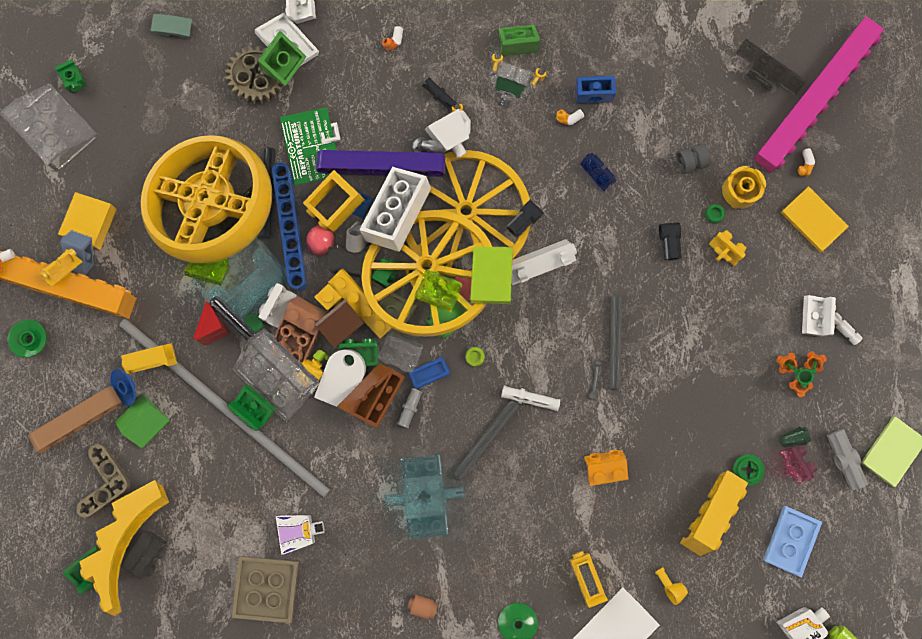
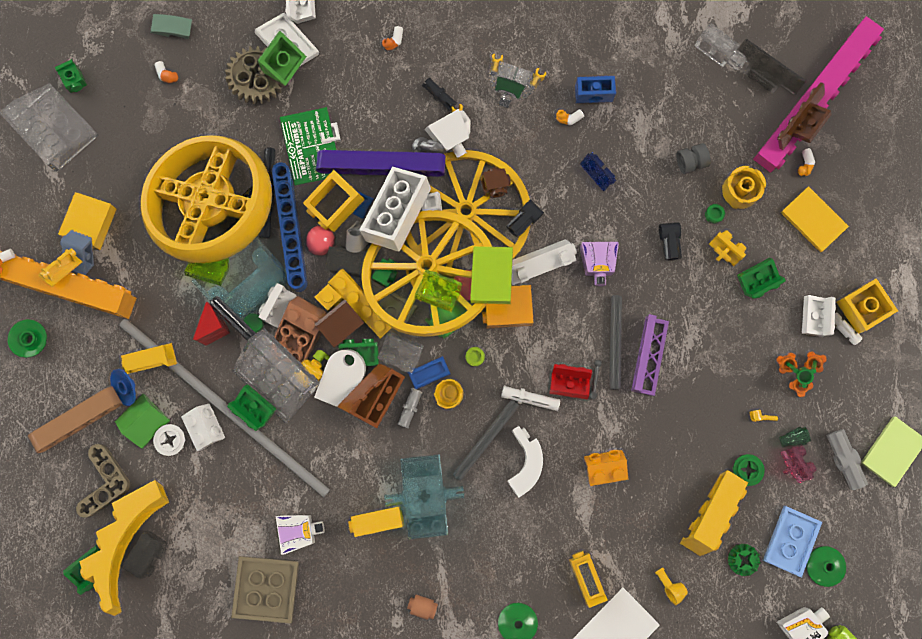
bright green slope [498,25,540,56] -> none
none -> white gear [153,424,186,456]
none -> orange arm [154,61,178,83]
none -> white bracket [181,404,225,451]
none -> yellow brick [348,506,404,537]
none -> white tile [422,192,442,211]
none -> yellow hair [434,379,464,409]
none -> reddish brown brick [480,168,511,198]
none -> light orange brick [482,285,534,328]
none -> white arch [507,426,543,498]
none -> red bracket [549,364,592,400]
none -> torso [580,242,618,286]
none -> medium lavender fence [631,314,669,396]
none -> clear brick [694,23,746,70]
none -> green gear [728,544,761,576]
none -> green bracket [737,258,786,299]
none -> yellow hand [749,410,778,422]
none -> reddish brown bracket [777,82,832,150]
none -> green dish [806,546,846,587]
none -> yellow brick [836,279,898,333]

